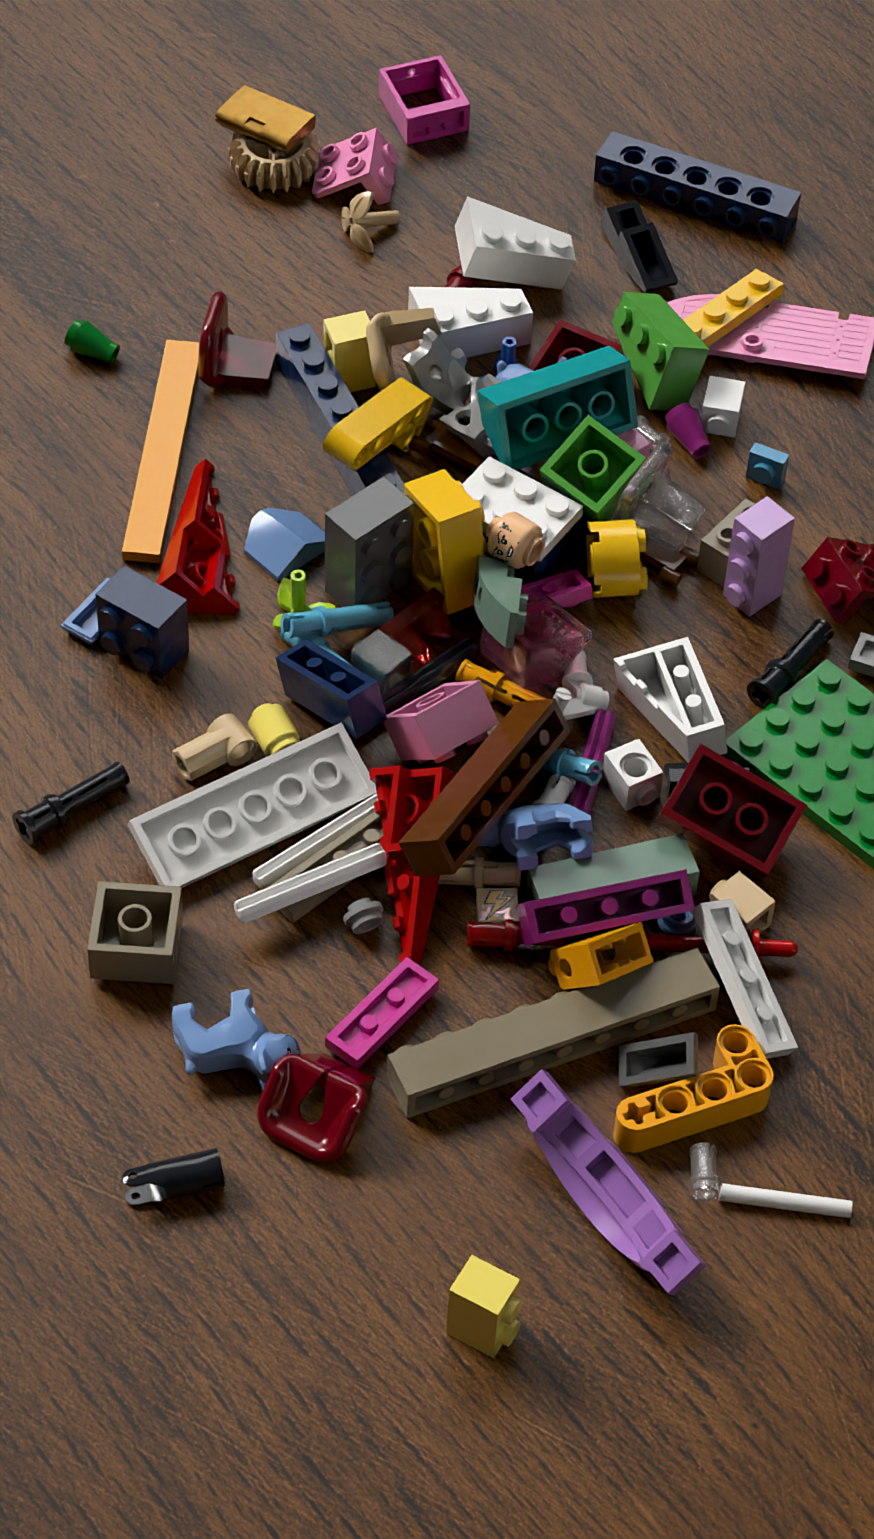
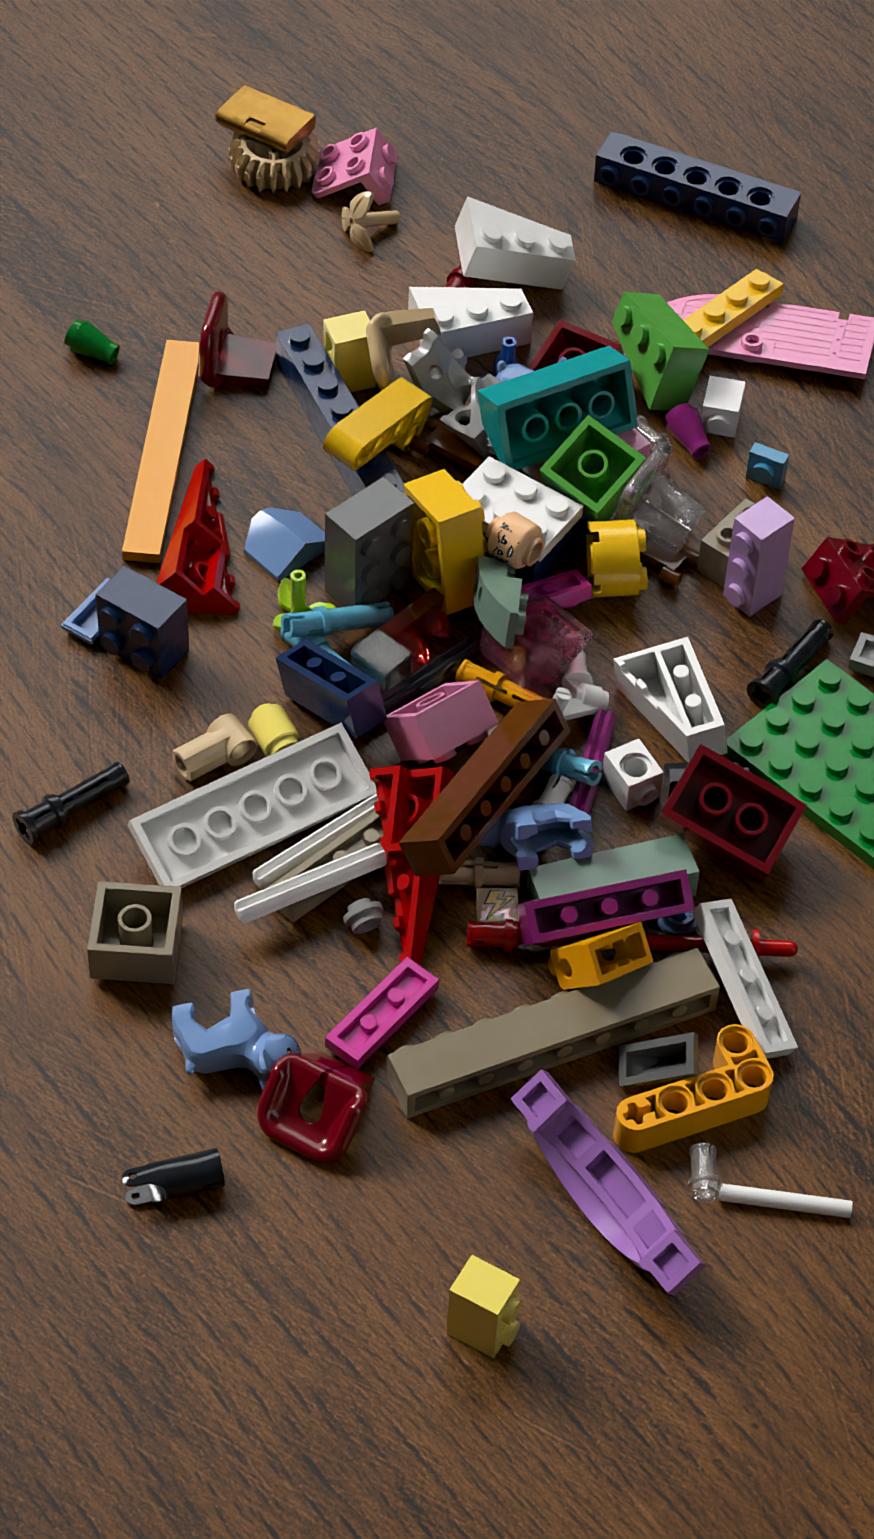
dark pink window [379,55,470,145] -> none
black slope [601,200,678,293] -> none
tan brick [709,871,776,939] -> none

